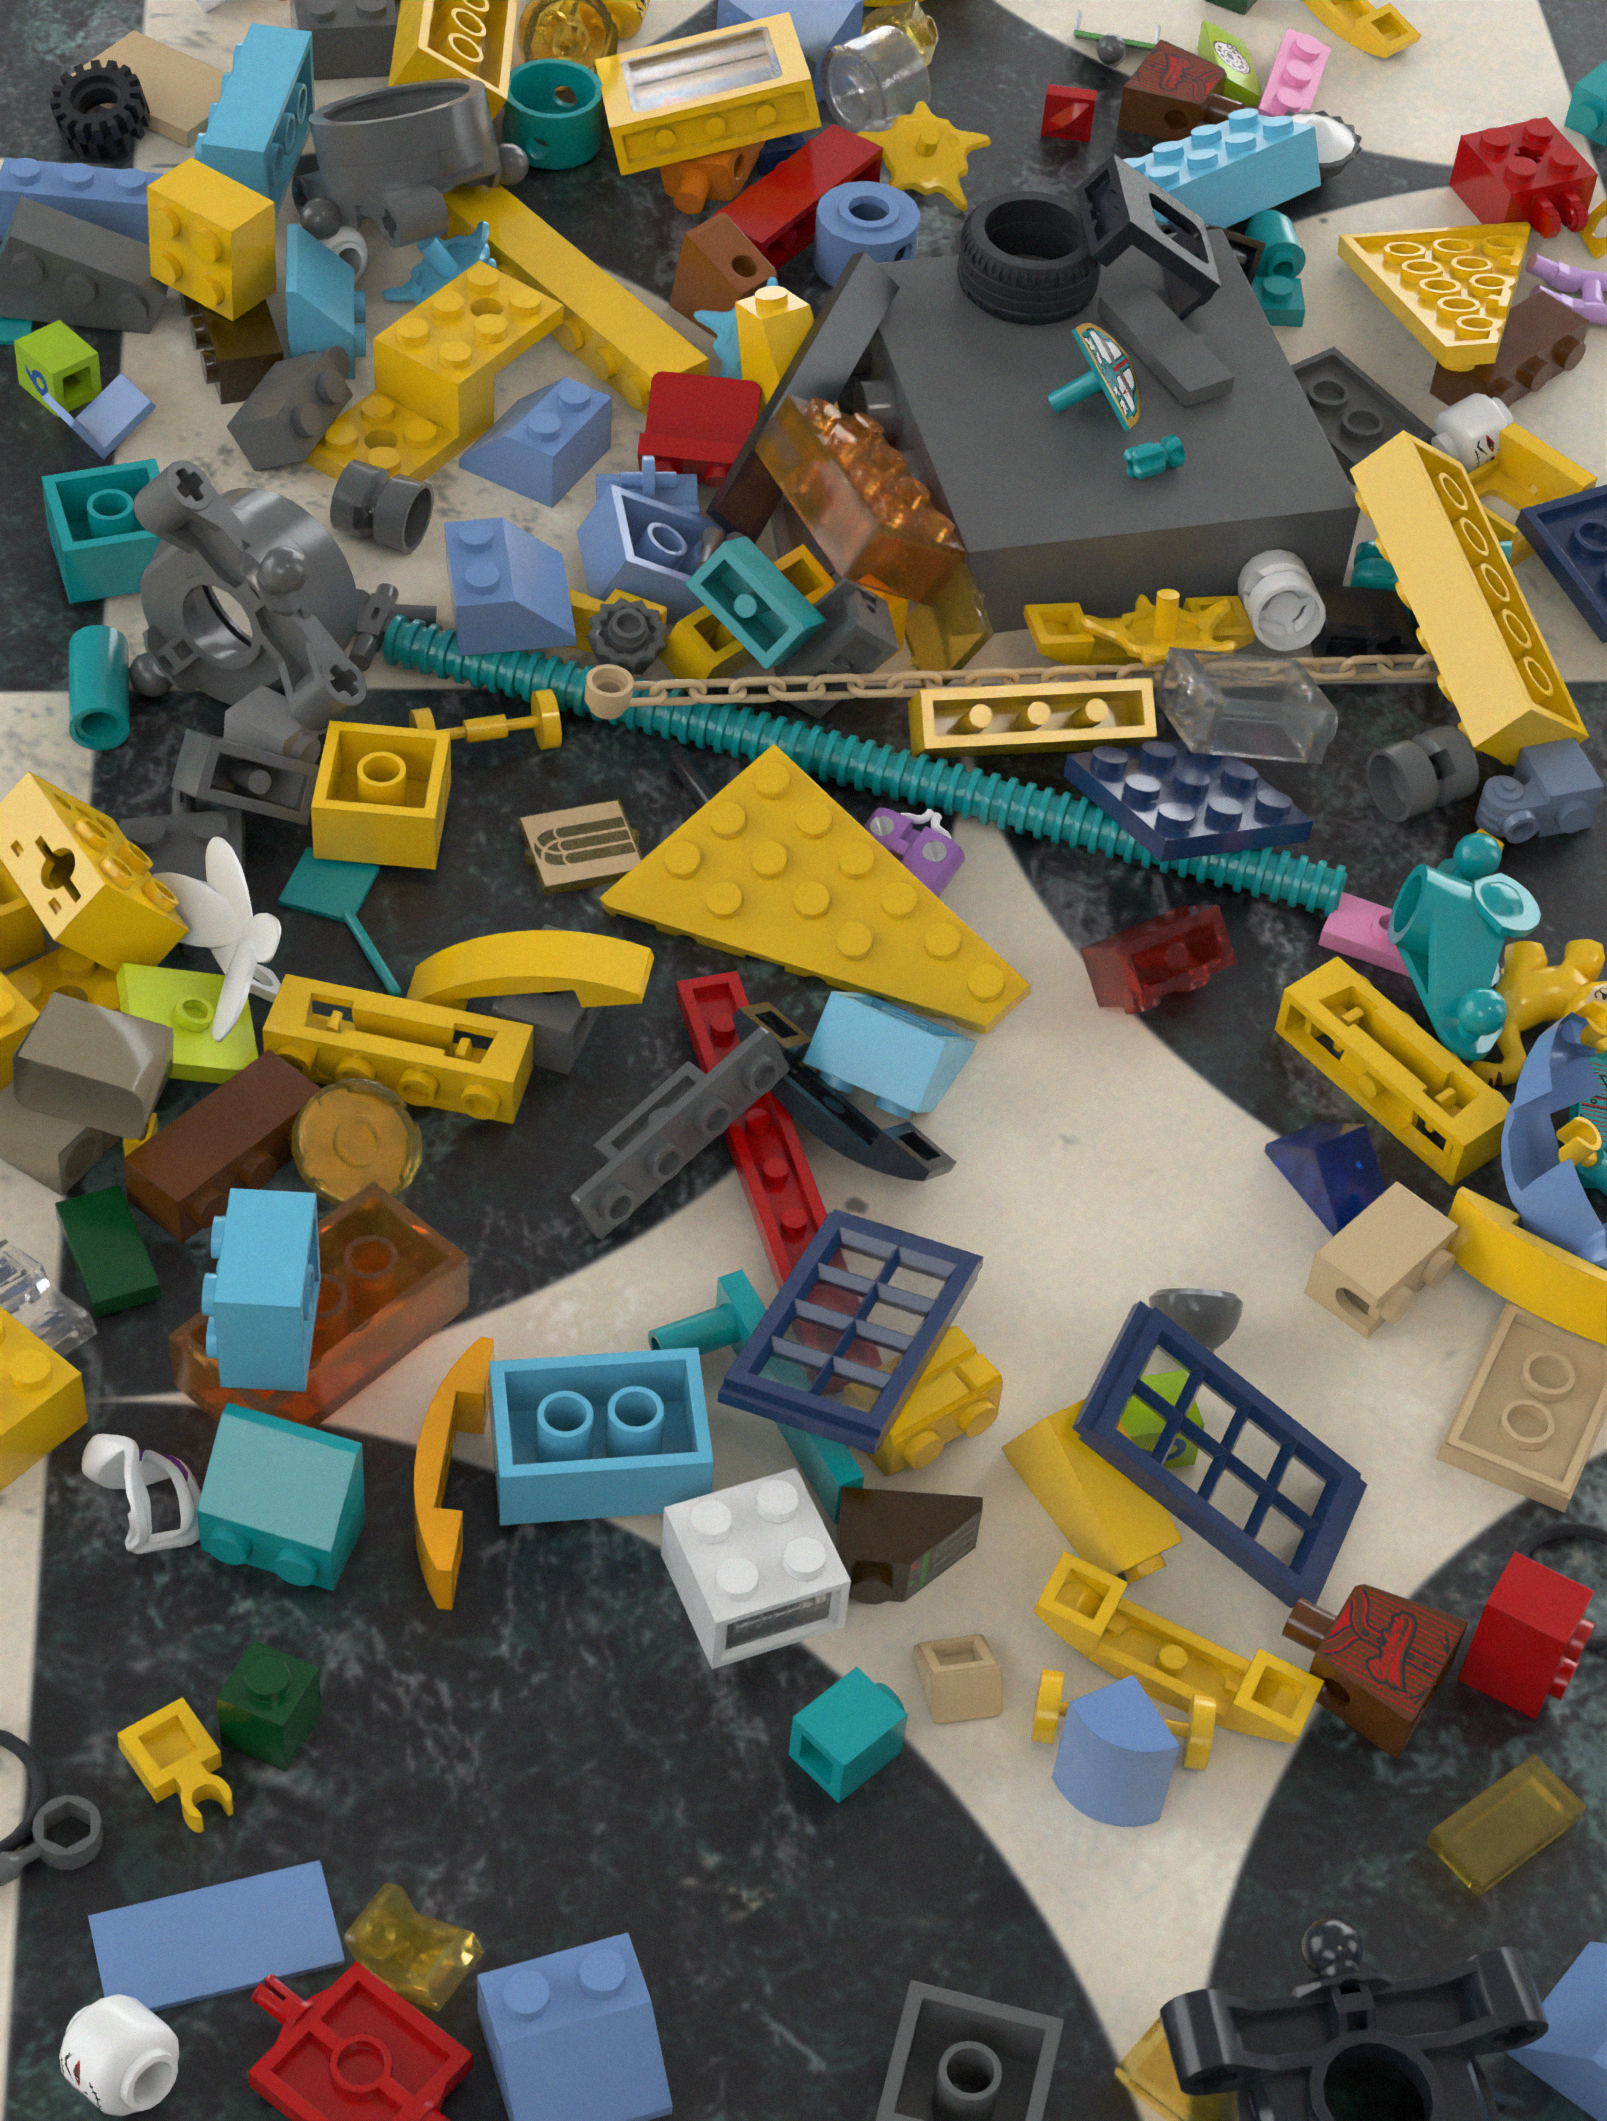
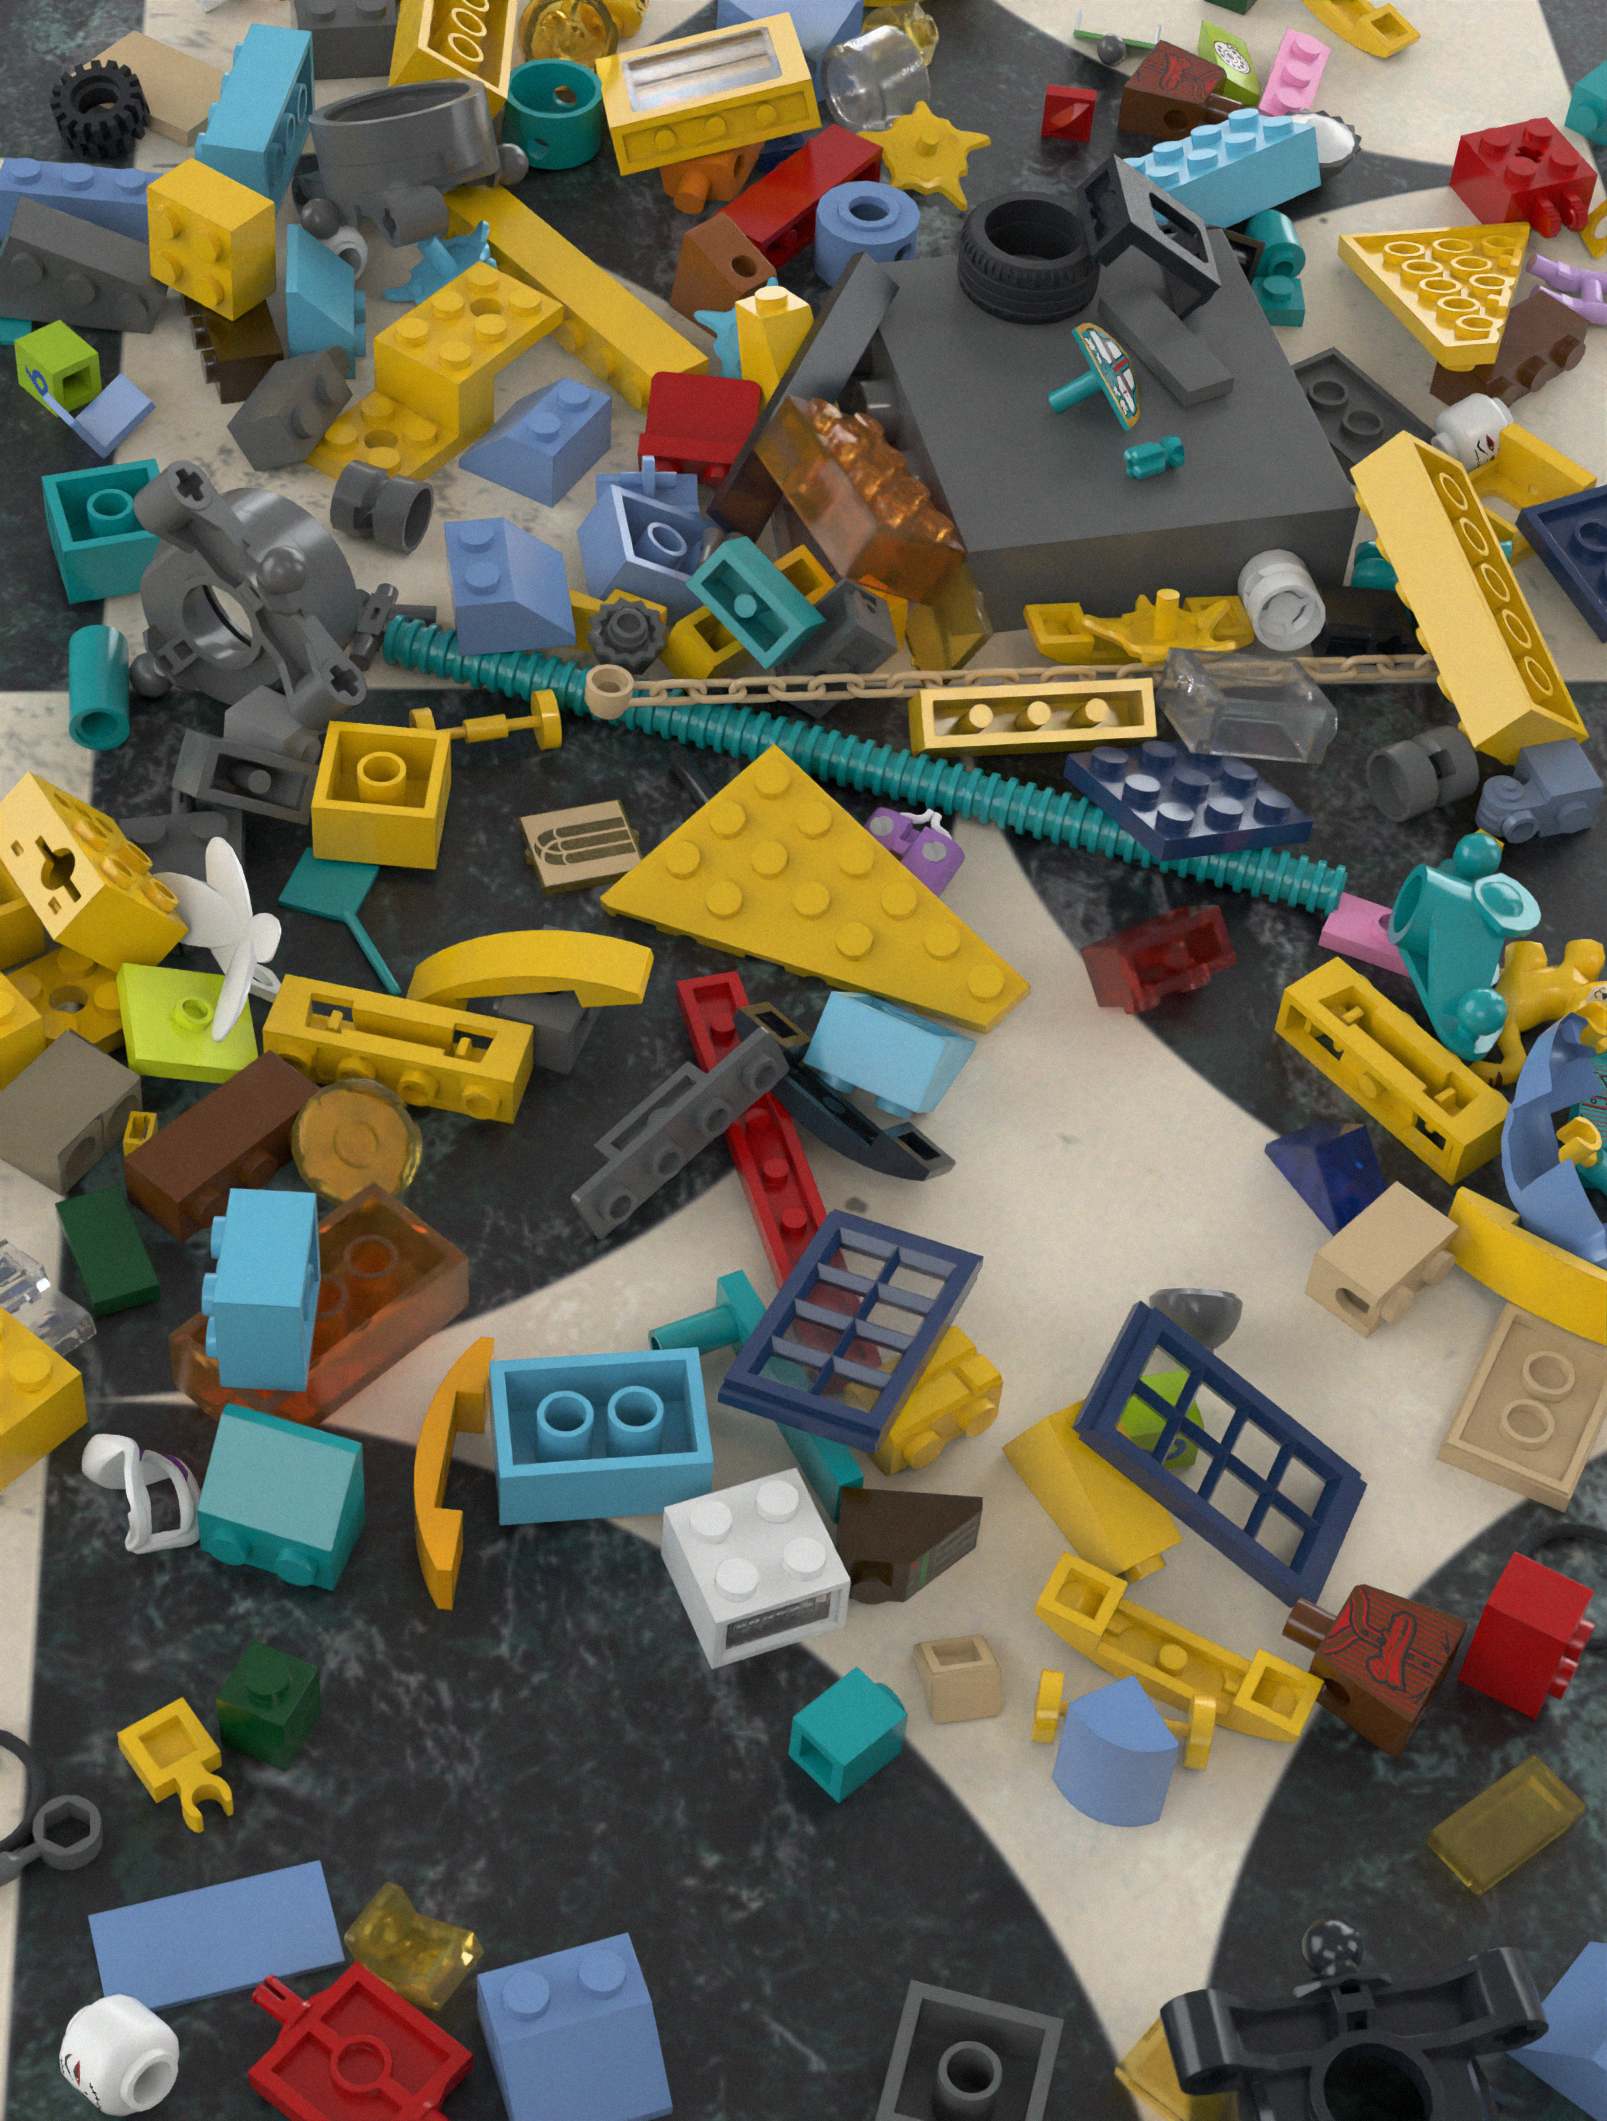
dark tan piece [12,992,174,1139] -> none

